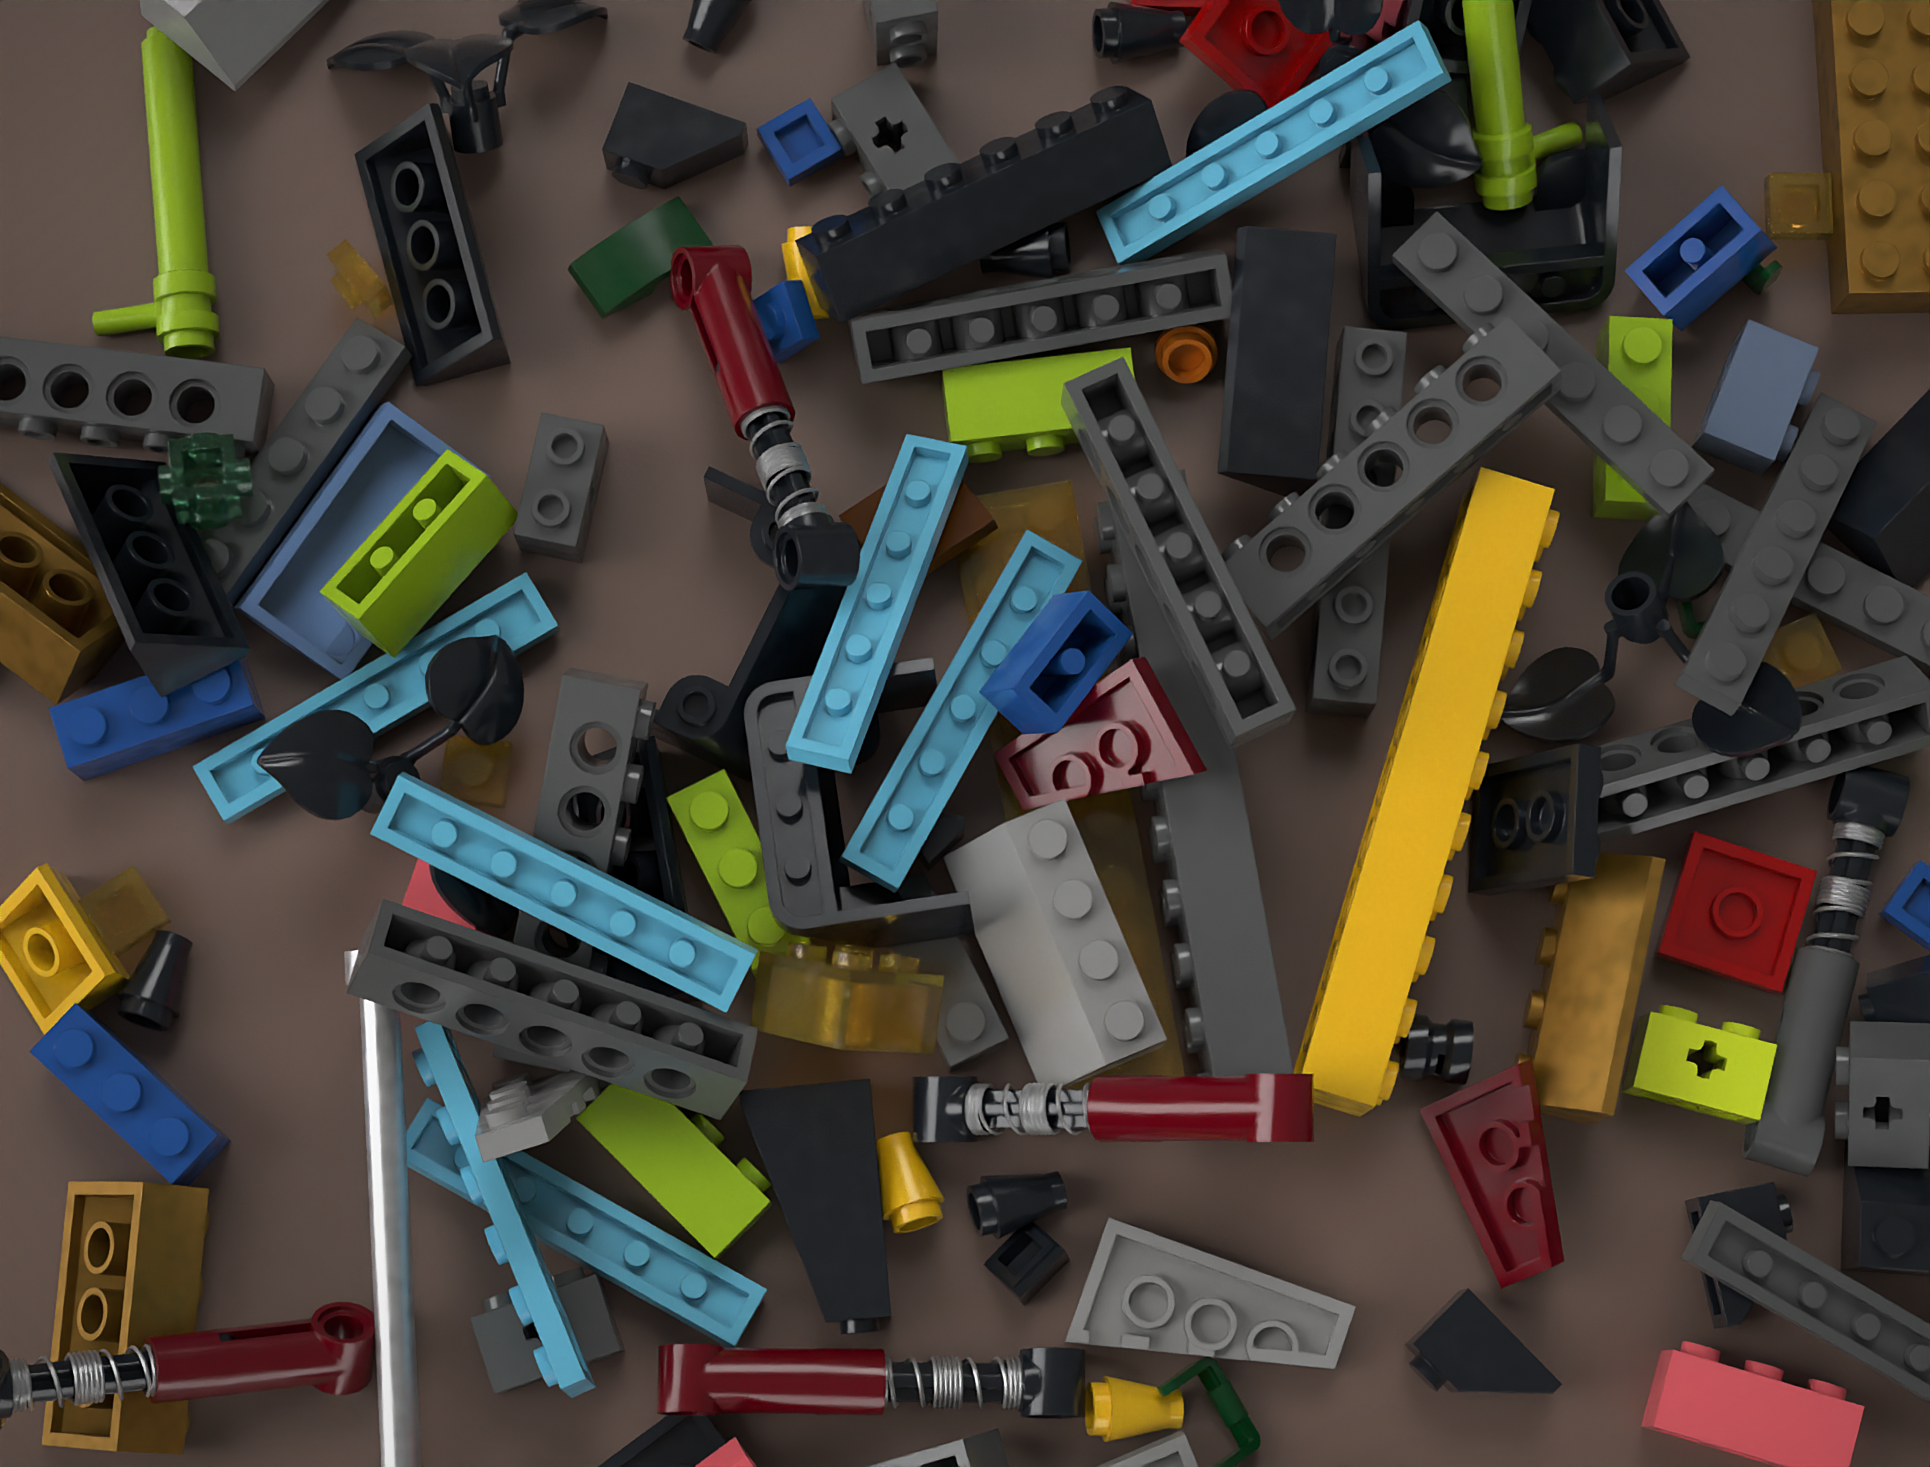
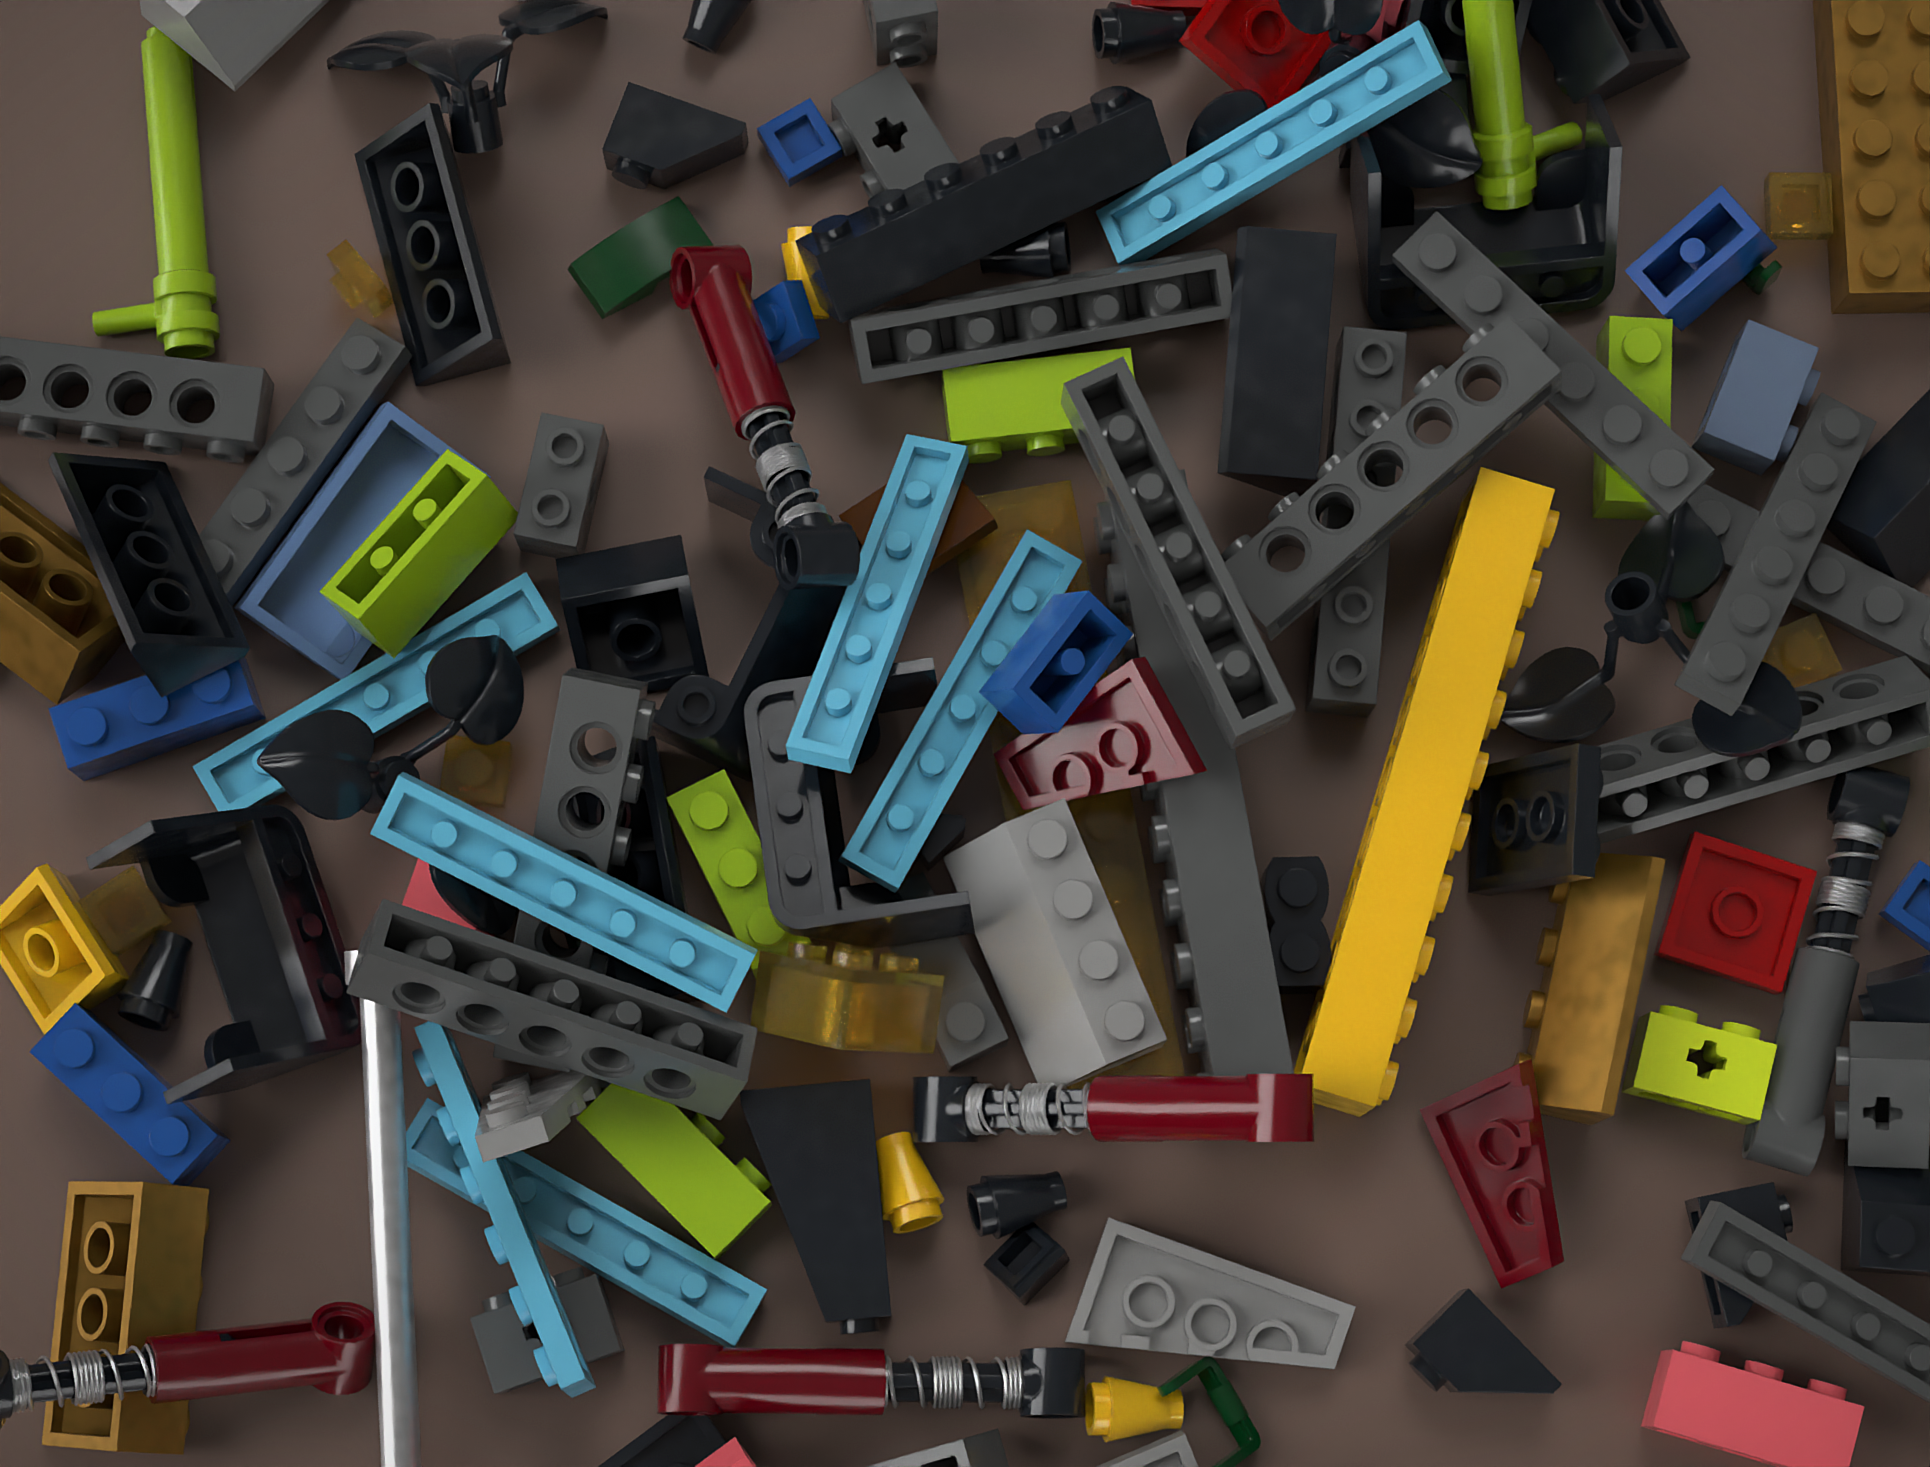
clear green brick [158,432,253,530] -> none
orange plate [1155,323,1218,384] -> none
black wheel [1399,1014,1474,1085] -> none
none -> black windscreen [86,805,362,1104]
none -> black slope [556,535,709,692]
none -> black brick [1260,856,1331,994]

